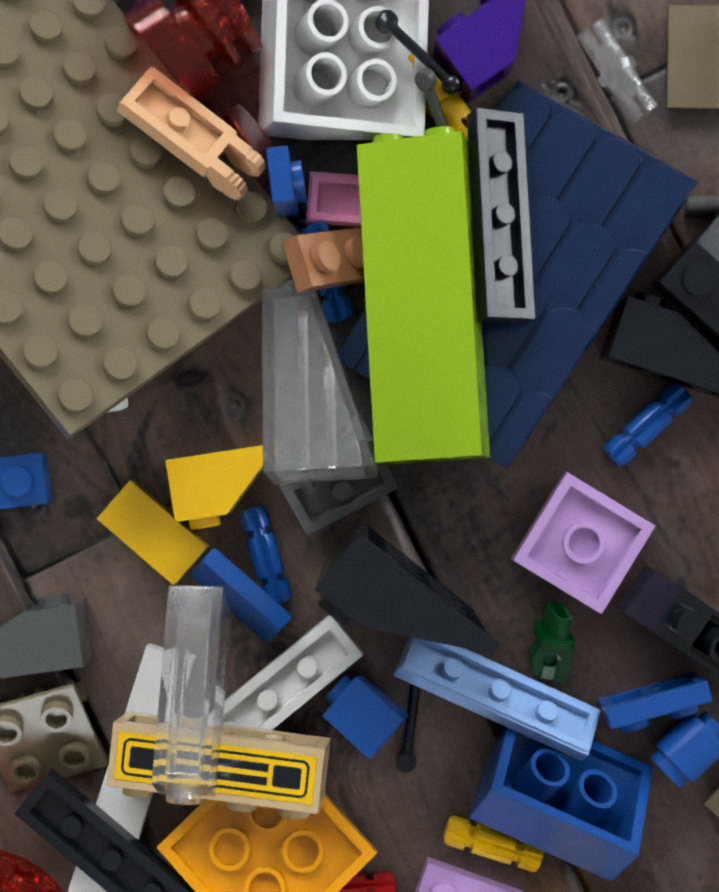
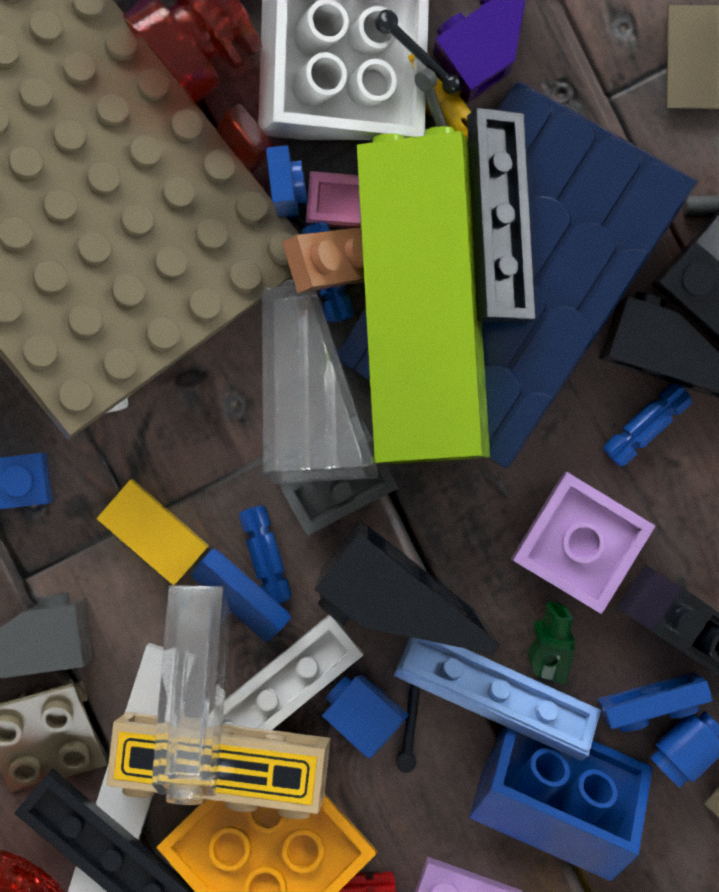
light nougat hinge [117,67,266,201] -> none
yellow slope [165,444,274,530] -> none
yellow axle [443,815,544,872] -> none
clear pin [576,18,659,125] -> none

